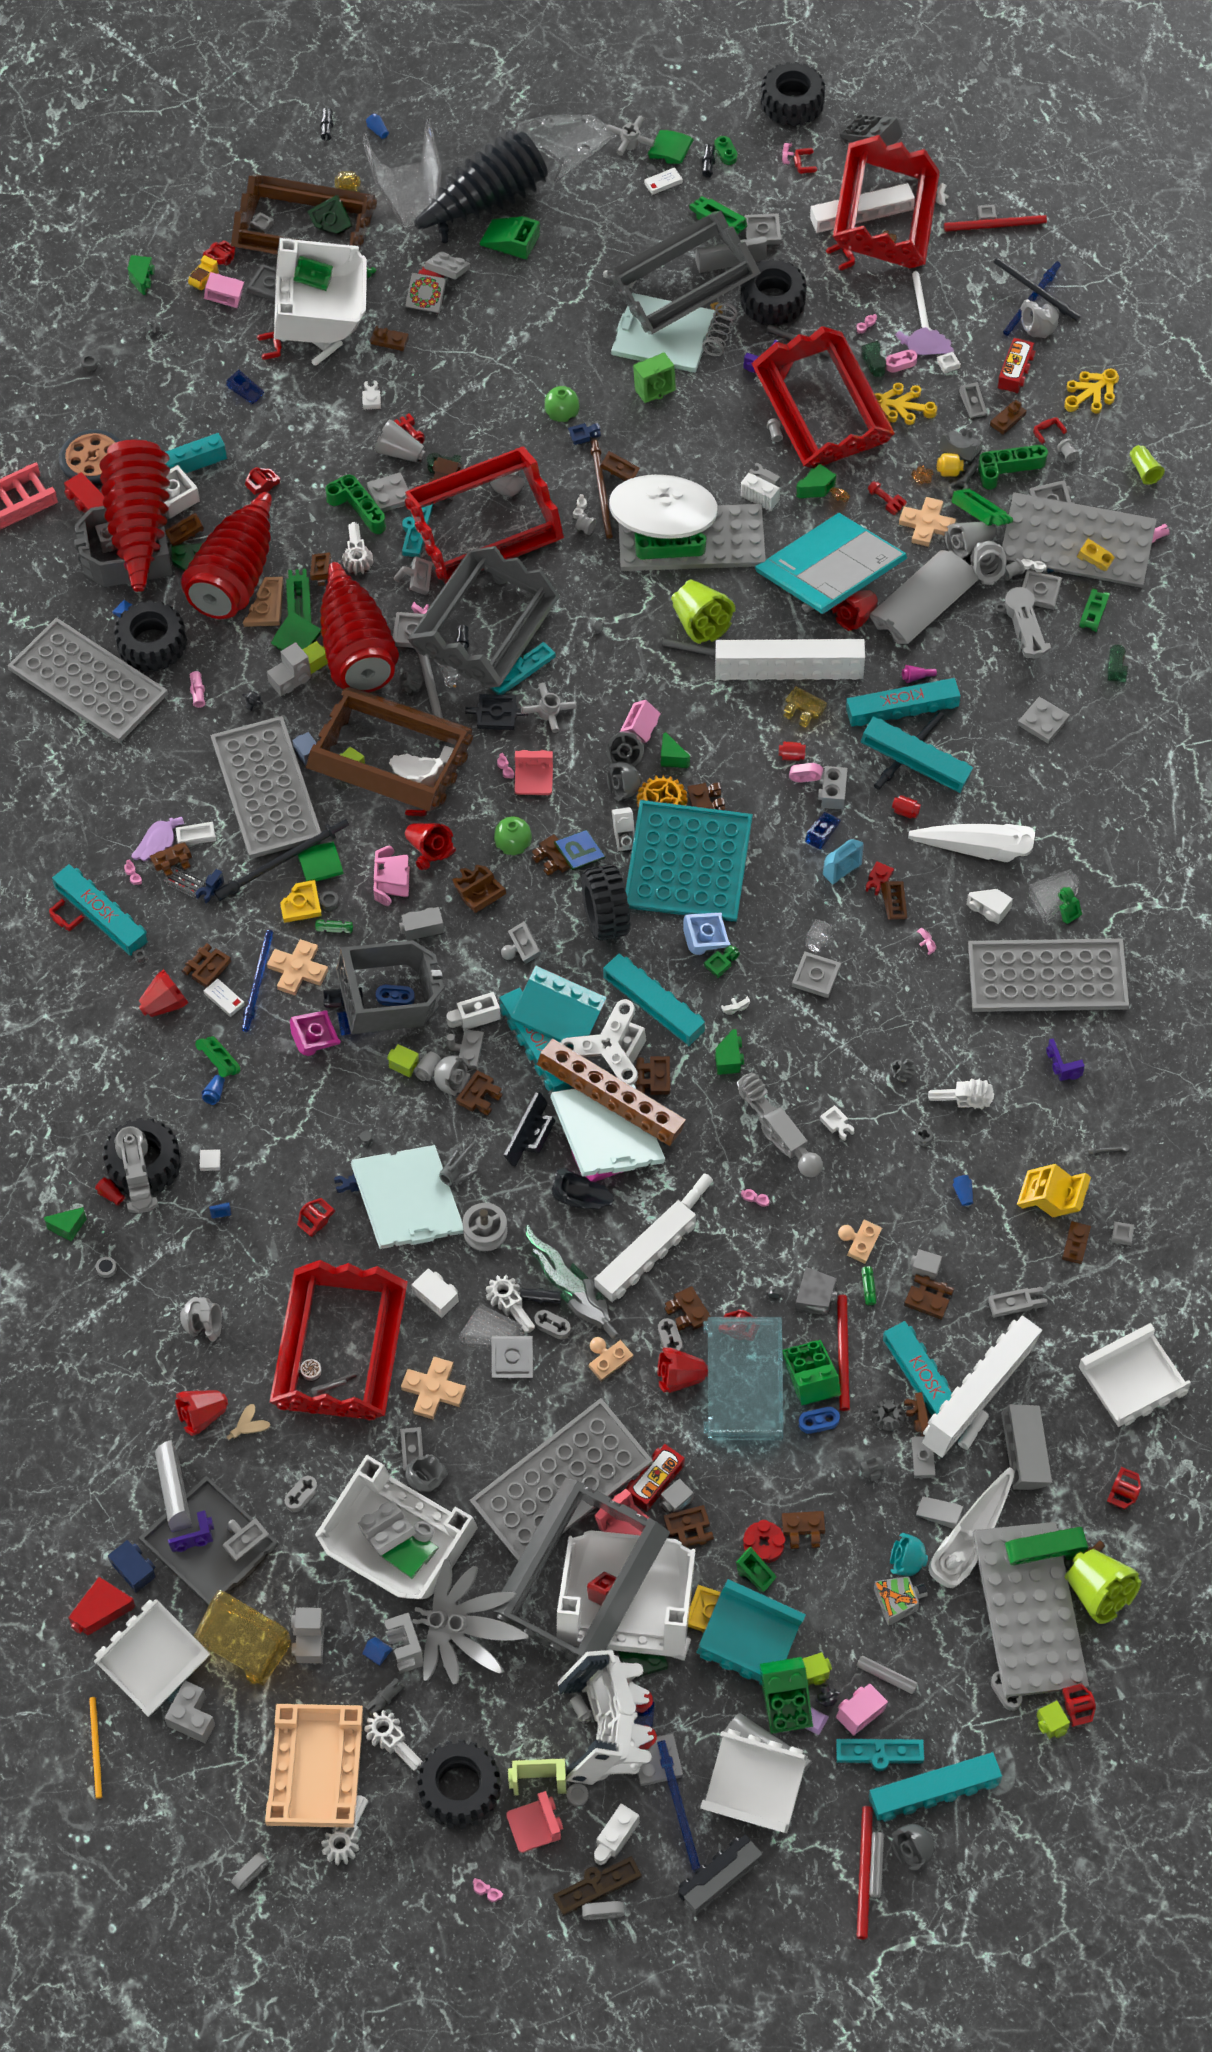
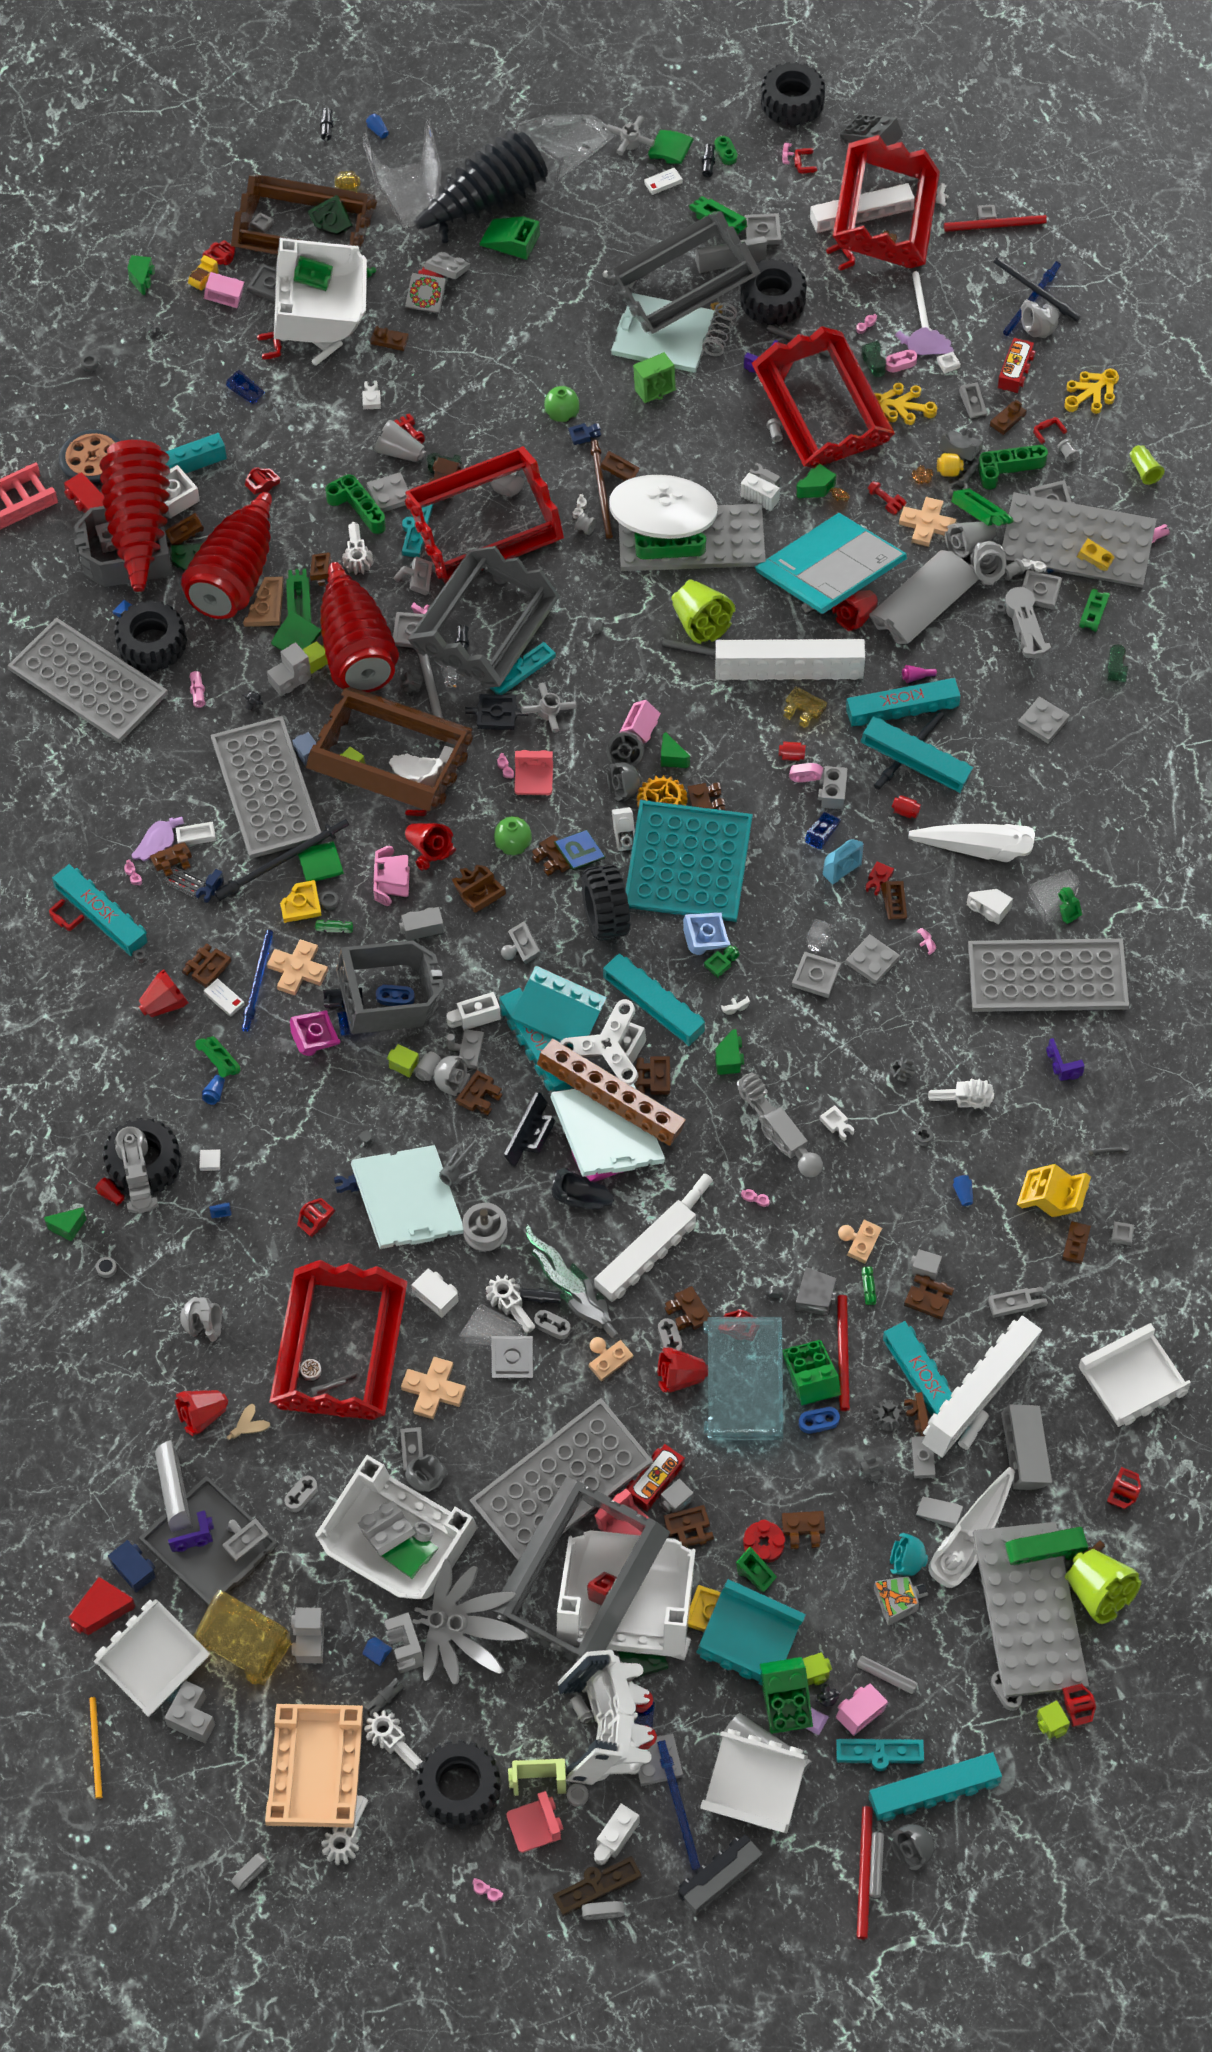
none -> light grey plate [845,934,900,985]

